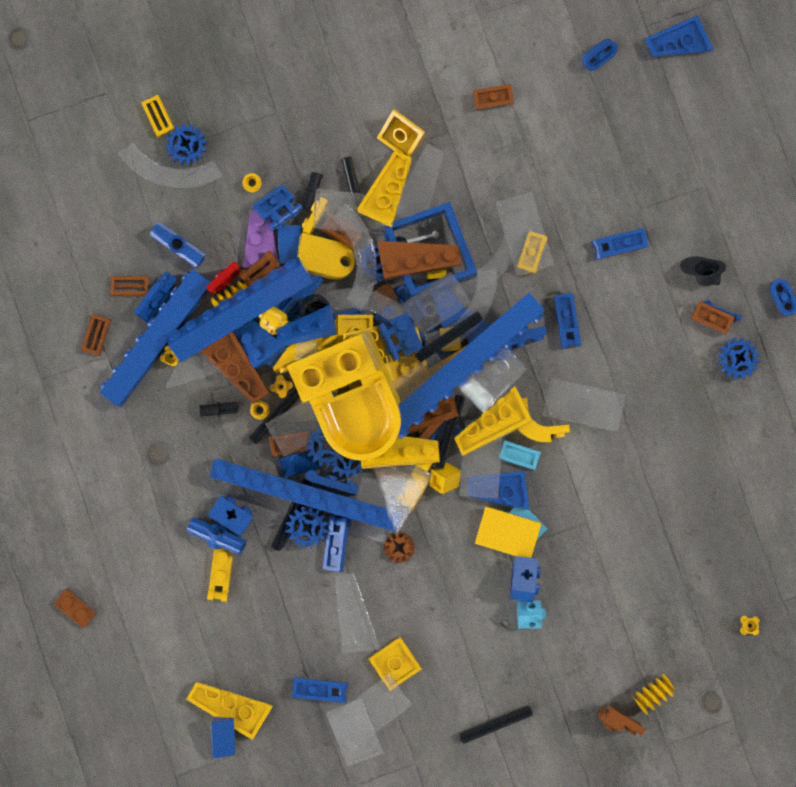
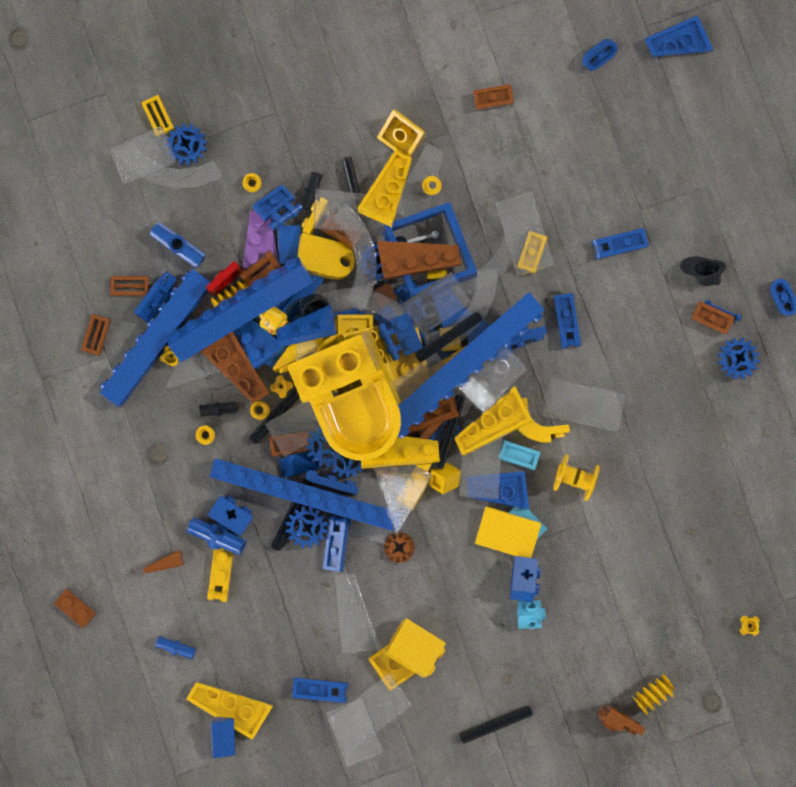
none -> clear tile [109,126,177,185]
none -> dark orange slope [143,550,184,573]
none -> blue pin [155,636,196,660]
none -> yellow plate [195,425,215,445]
none -> yellow brick [383,618,446,678]
none -> yellow plate [422,176,442,195]
none -> yellow hose [553,454,600,501]

